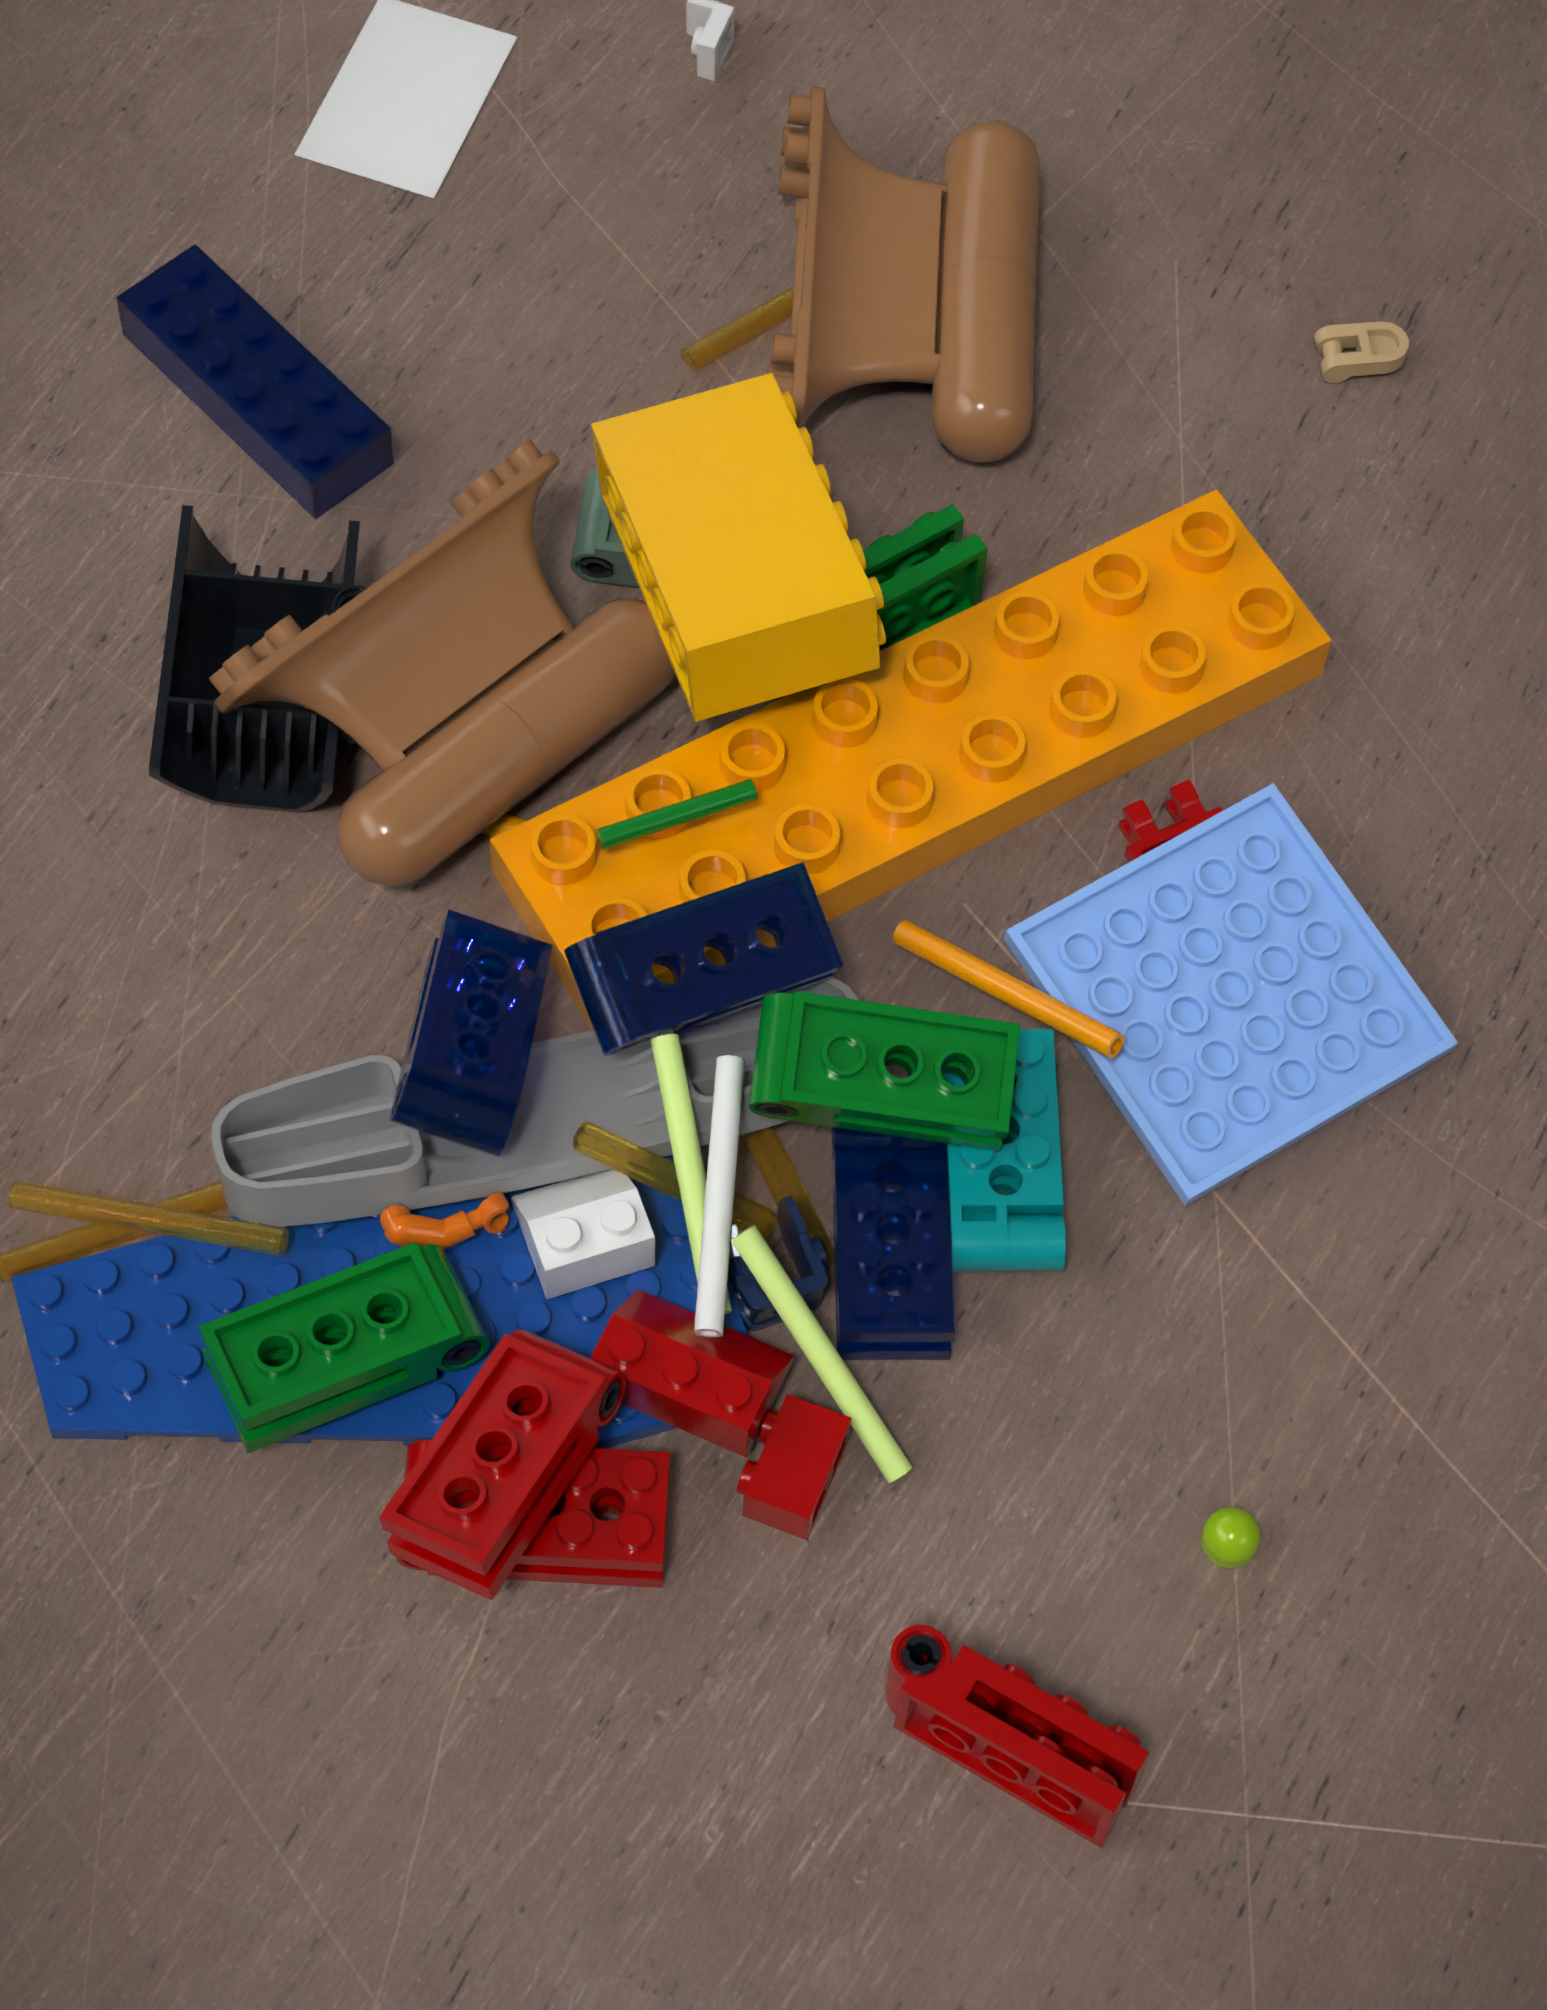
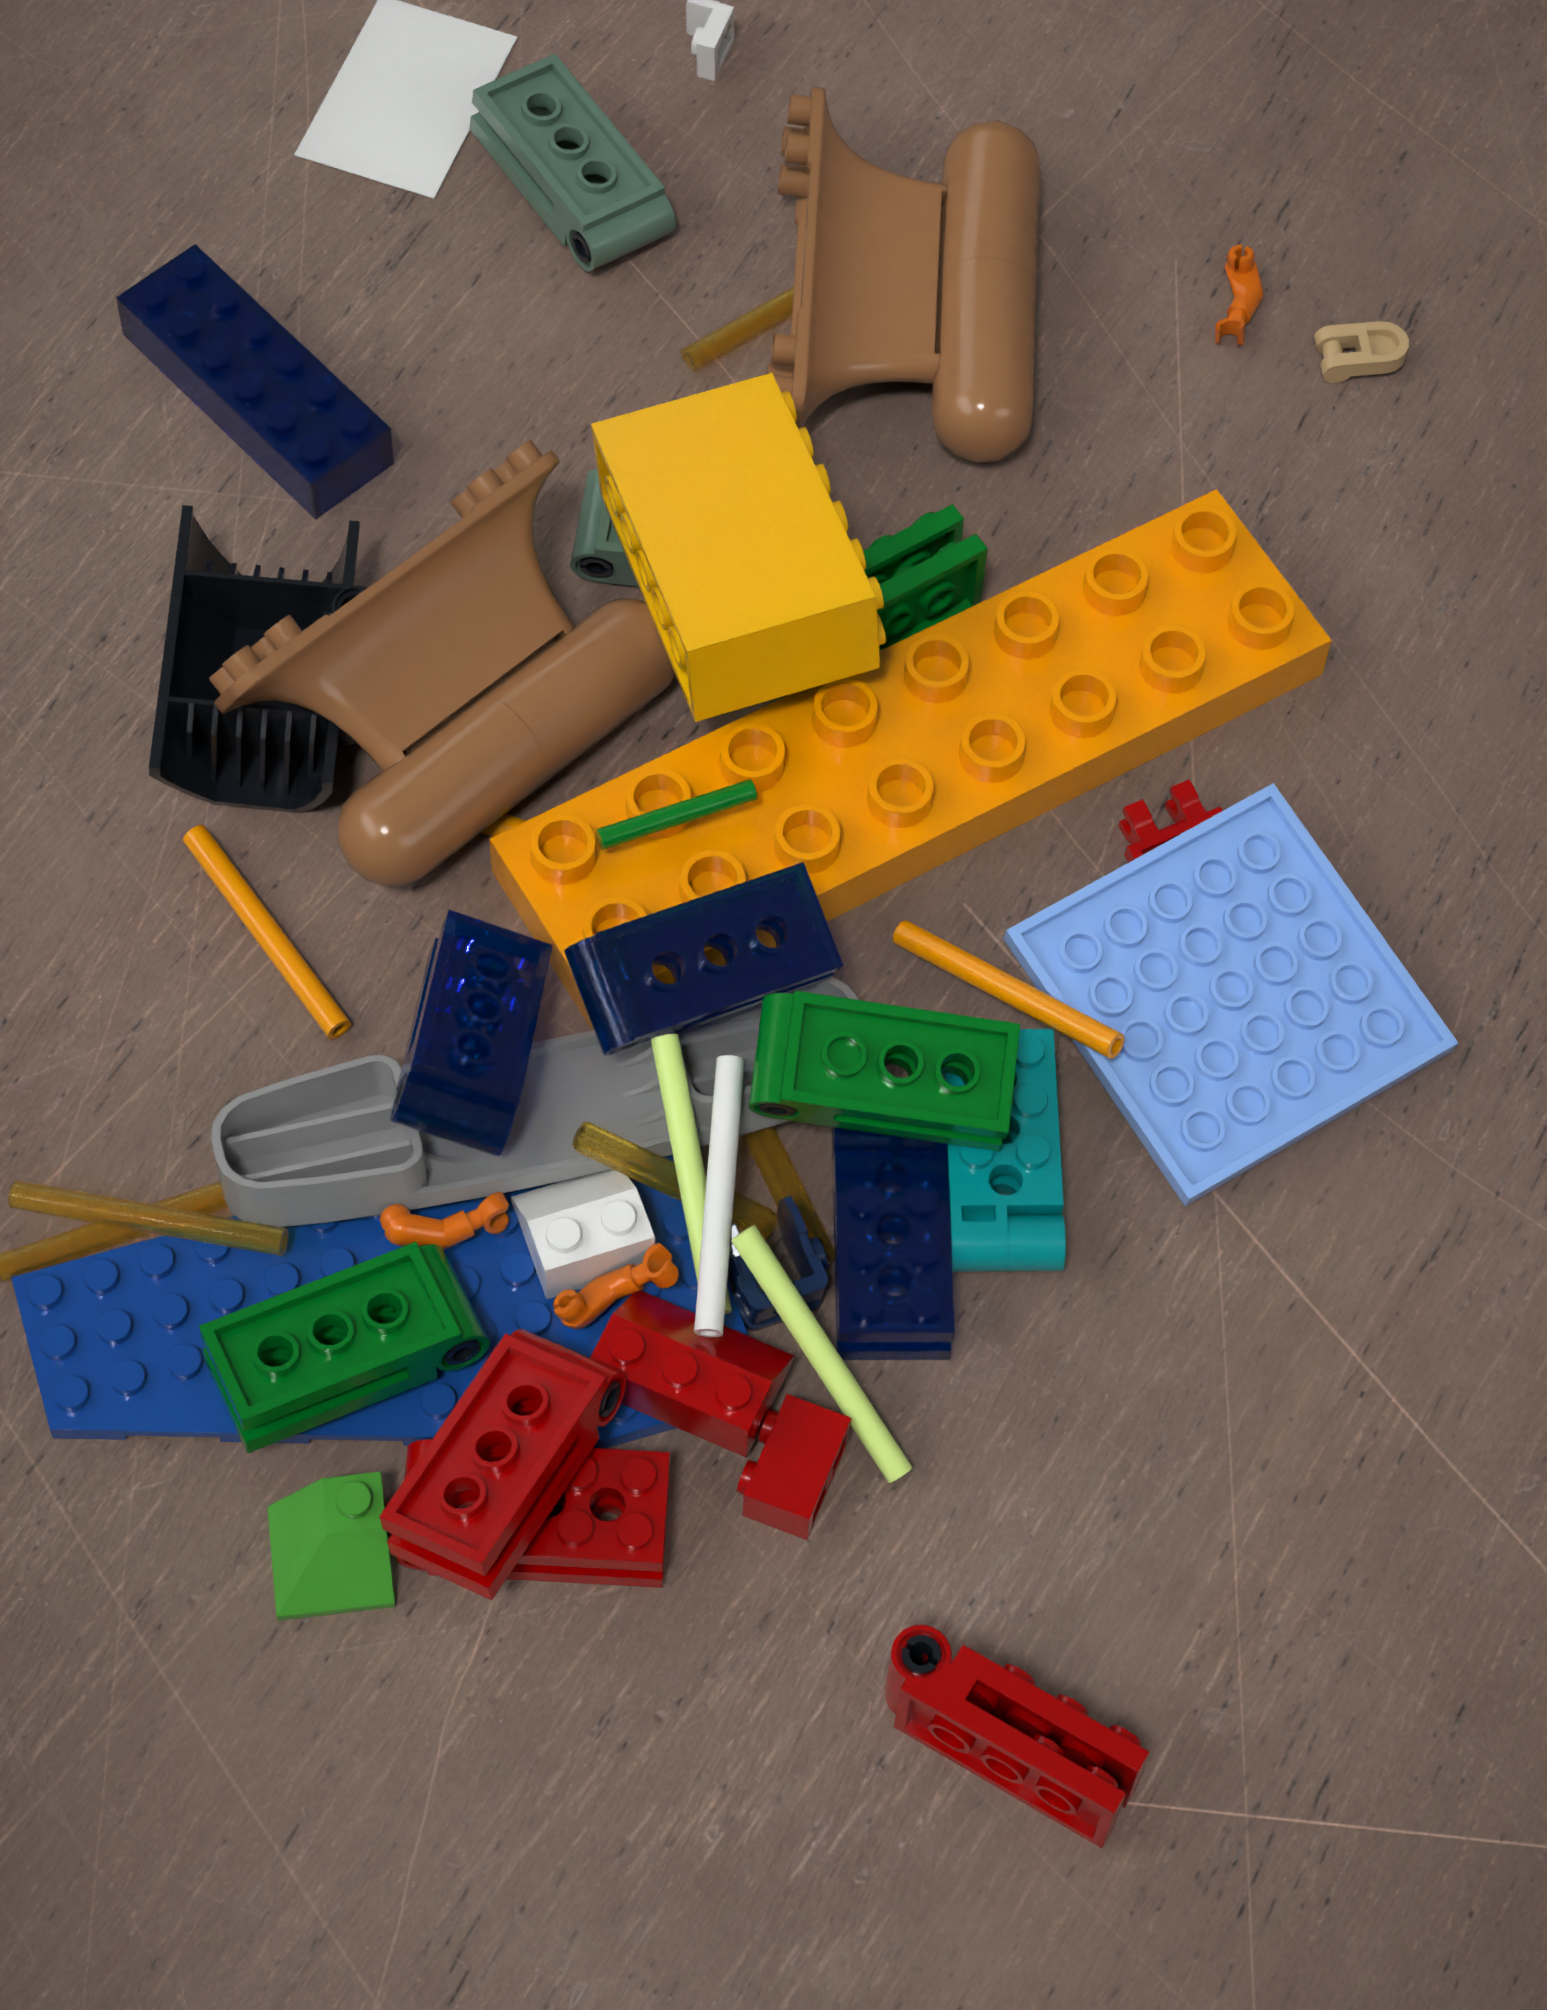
lime piece [1201,1506,1261,1568] -> none
none -> light orange piece [183,825,351,1040]
none -> bright green slope [268,1471,395,1621]
none -> sand green hinge [469,53,676,272]
none -> orange arm [553,1243,679,1330]
none -> orange arm [1215,244,1264,345]

